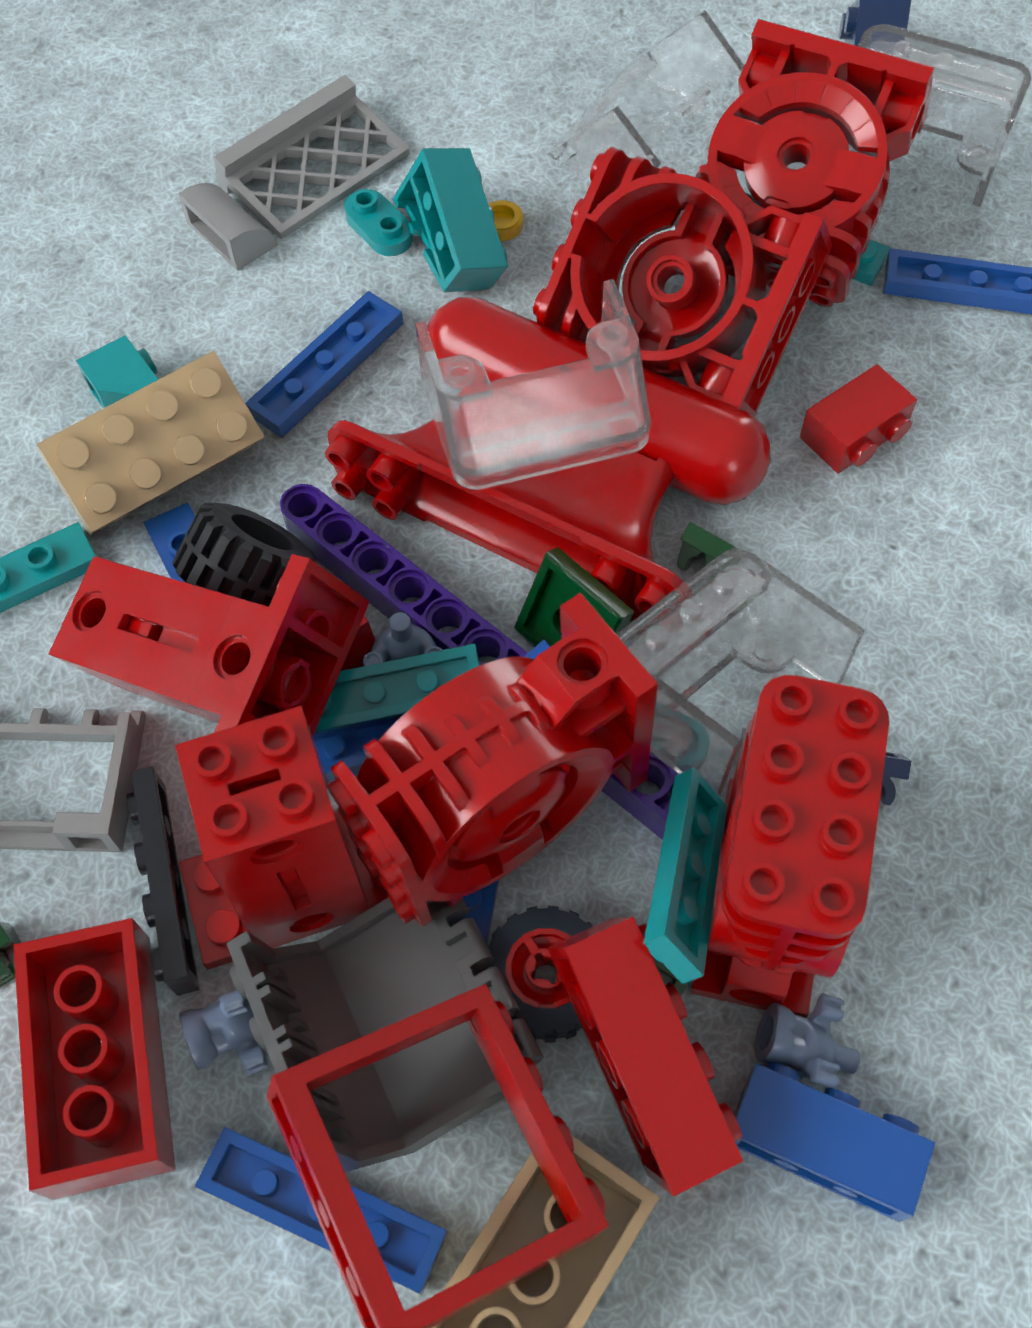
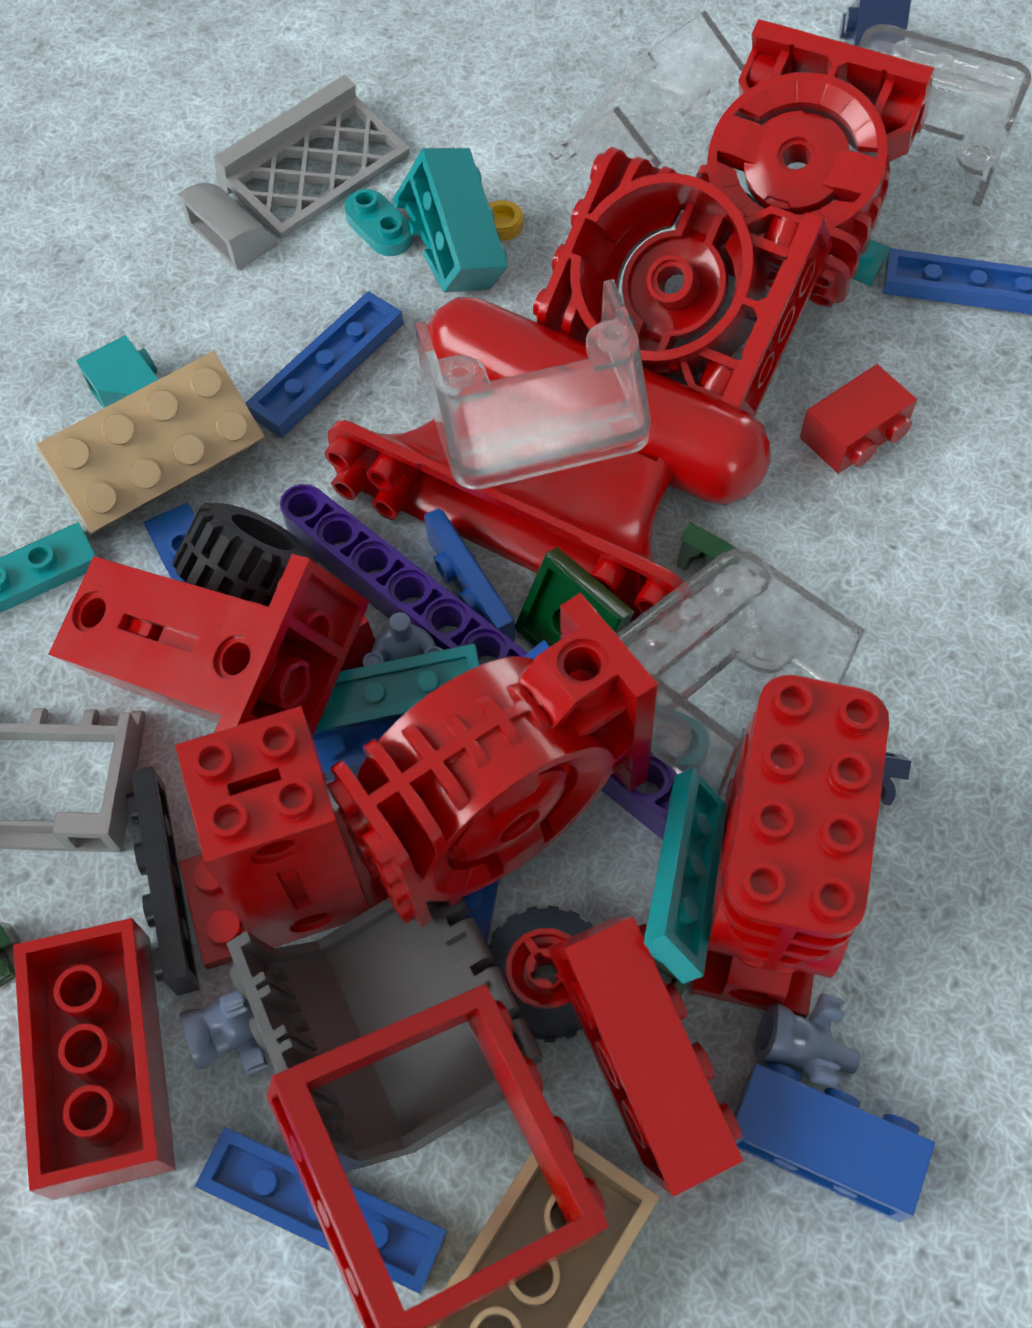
none -> blue plate [424,508,515,641]

